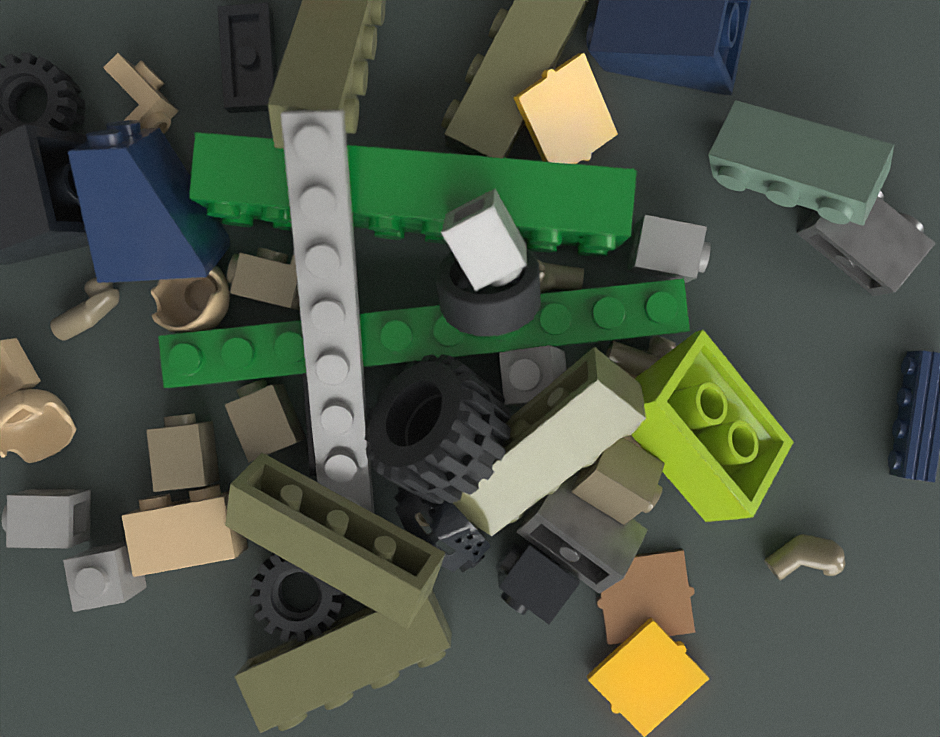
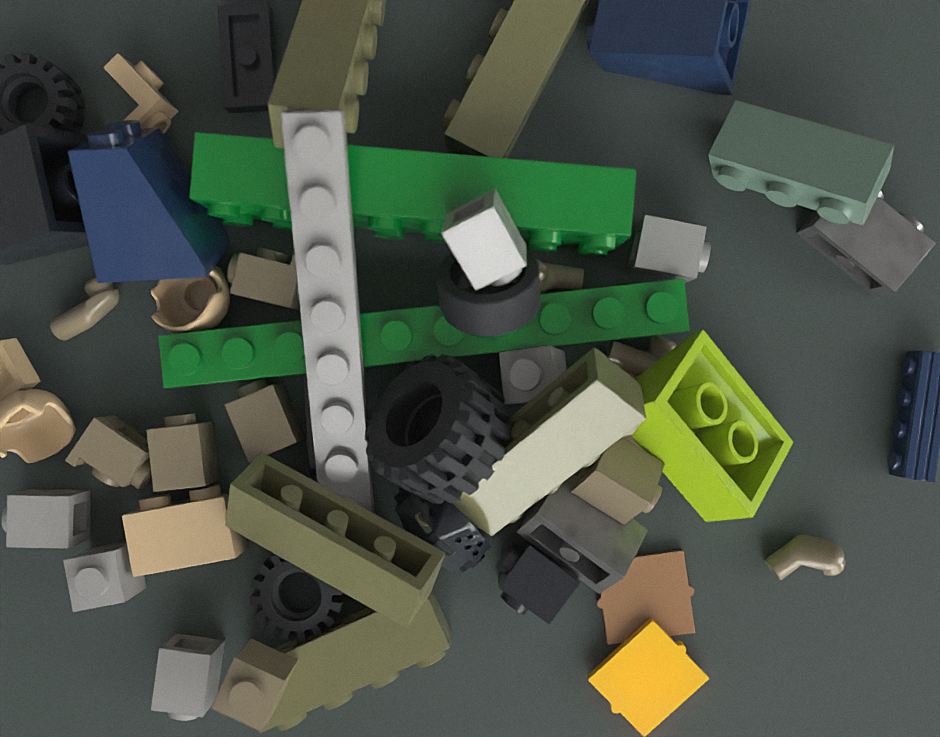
yellow piece [513,53,618,164] -> none
none -> dark tan brick [65,415,152,490]
none -> light grey brick [151,633,225,721]
none -> dark tan brick [211,639,298,732]

